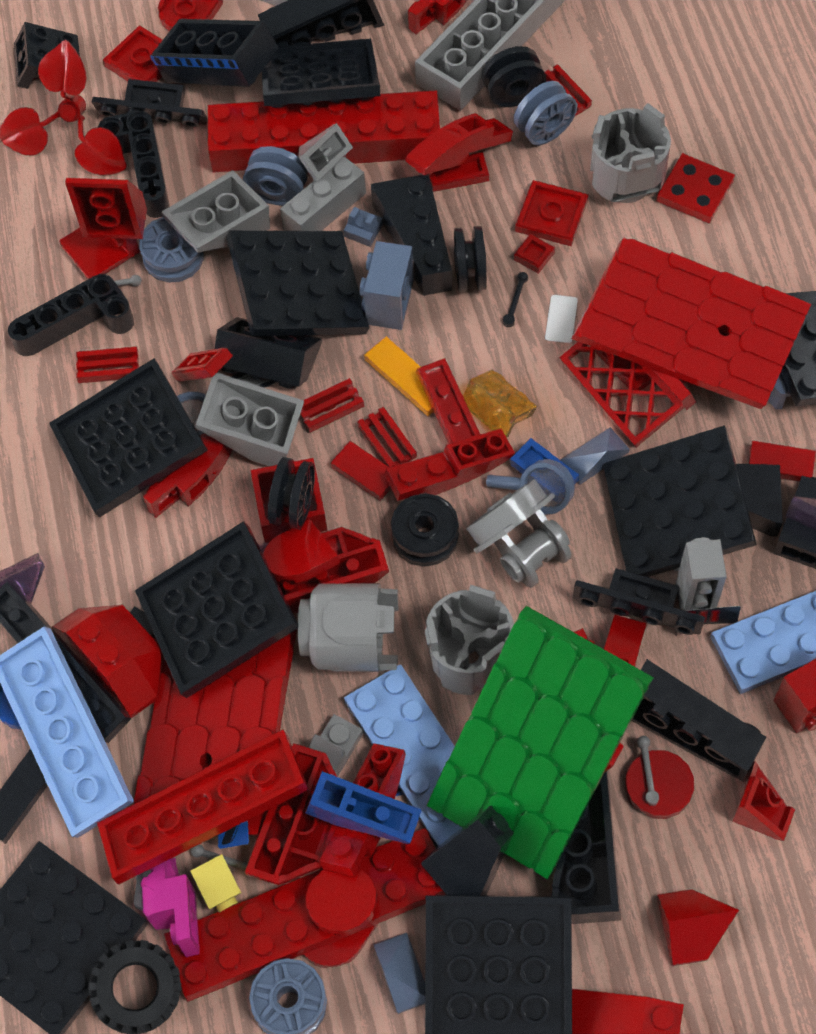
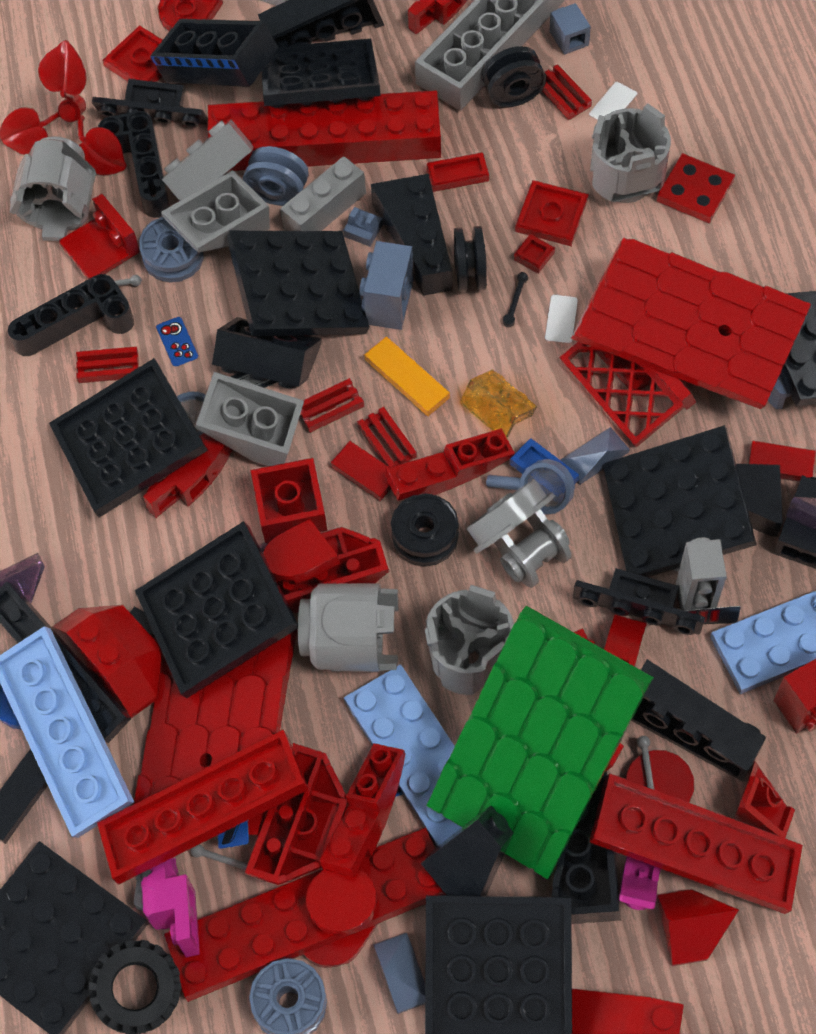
black bracket [14,22,80,89] -> none
red slope [65,178,147,239] -> none
red tile [172,348,233,382] -> none
light yellow brick [190,854,241,913] -> none
black wheel [268,457,315,530] -> none
light grey slope [298,123,353,181] -> none
blue slope [305,771,422,844] -> none
light grey slope [309,714,364,777] -> none
red slope [405,113,513,175] -> none
red tile [416,358,481,444] -> none
sand blue wheel [514,80,578,145] -> none
none -> light grey piece [9,137,96,241]
none -> blue sticker [156,317,198,367]
none -> light grey brick [162,120,254,201]
none -> sand blue brick [549,3,591,55]
none -> white sticker [589,82,637,120]
none -> red plate [590,773,803,914]
none -> dark pink bracket [619,856,661,910]

